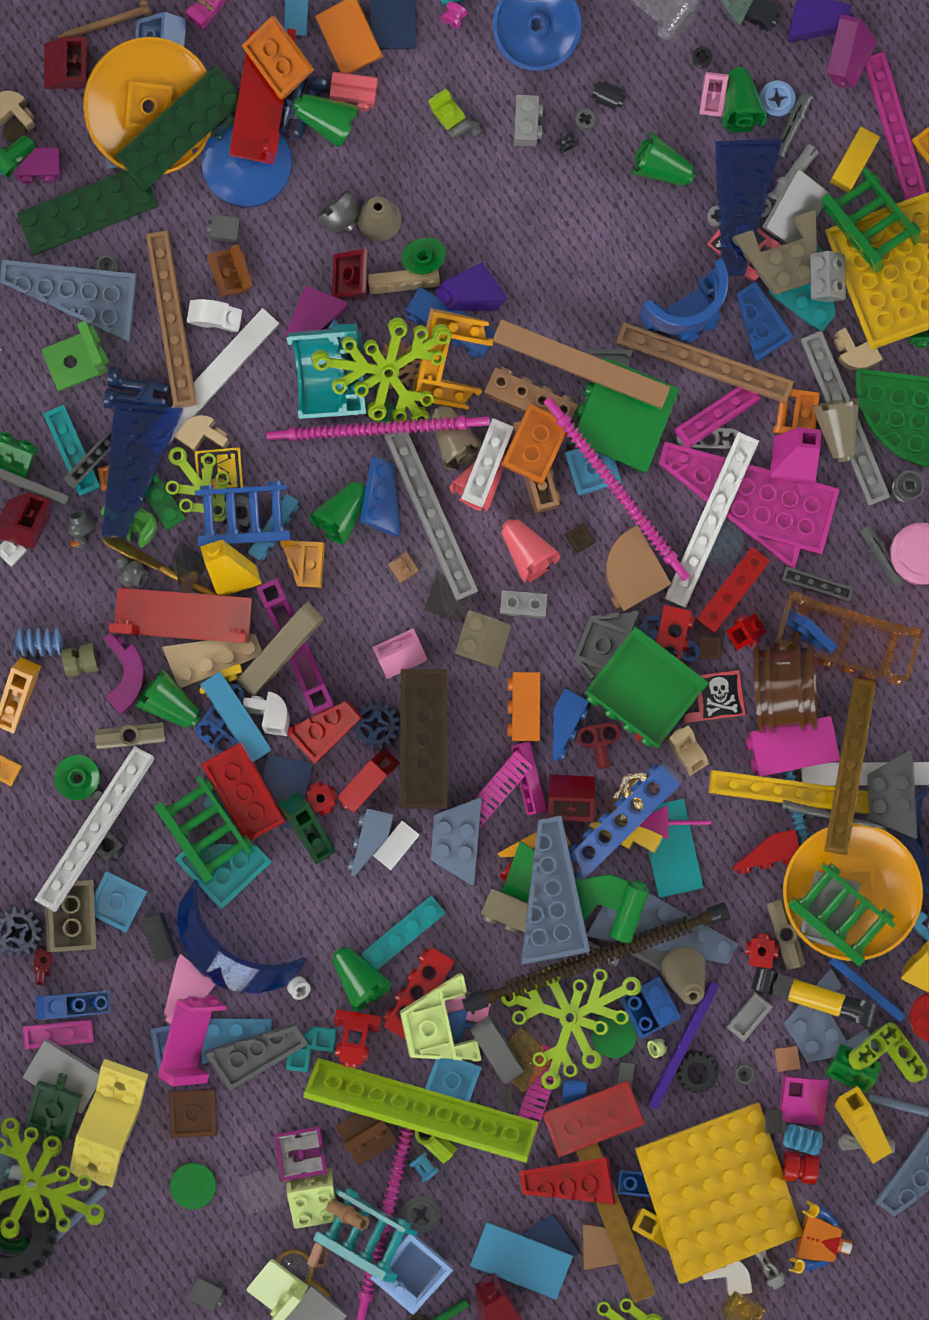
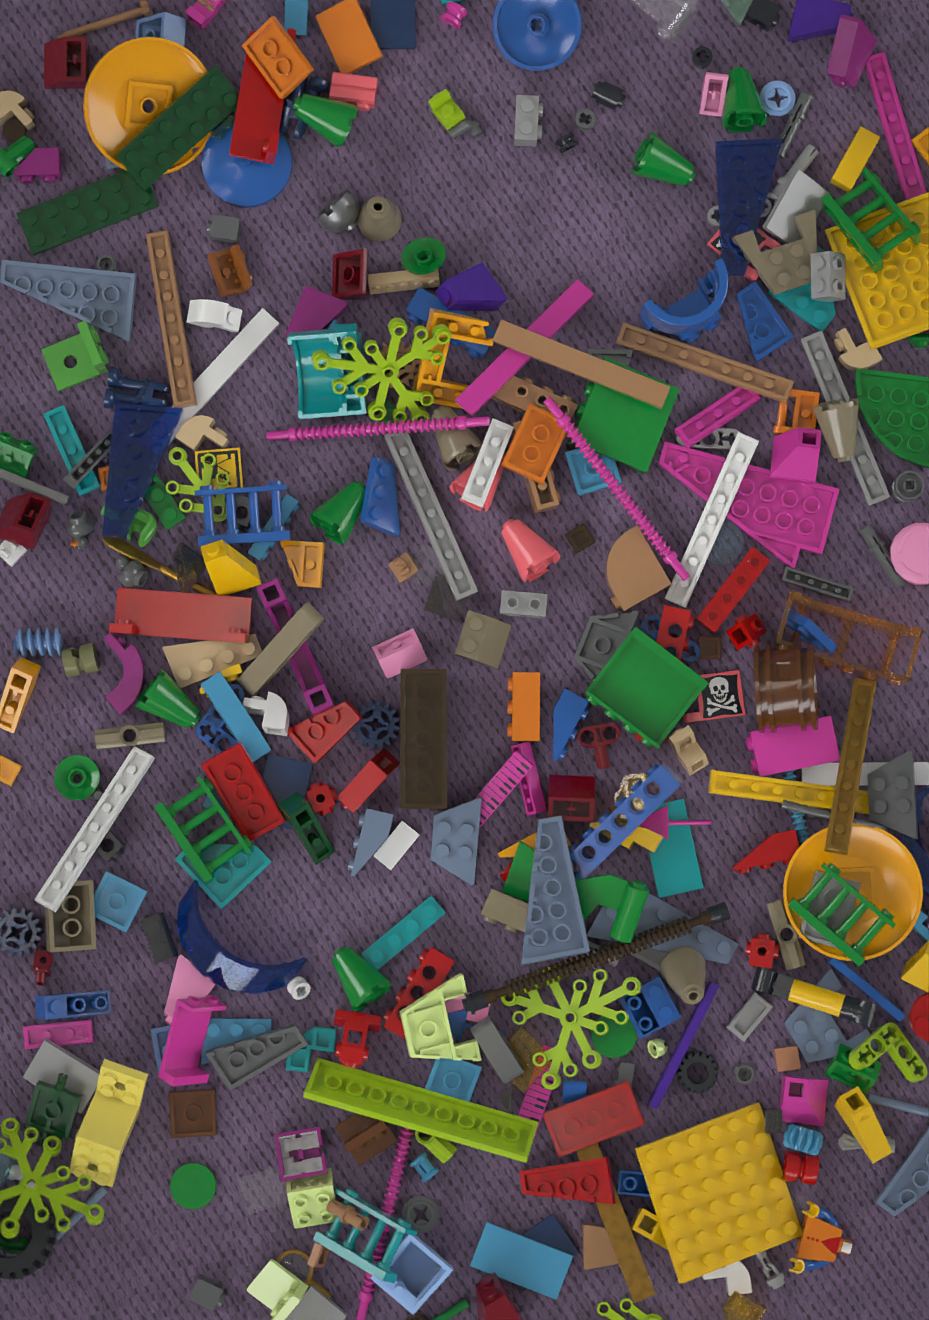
none -> dark pink tile [455,279,594,416]

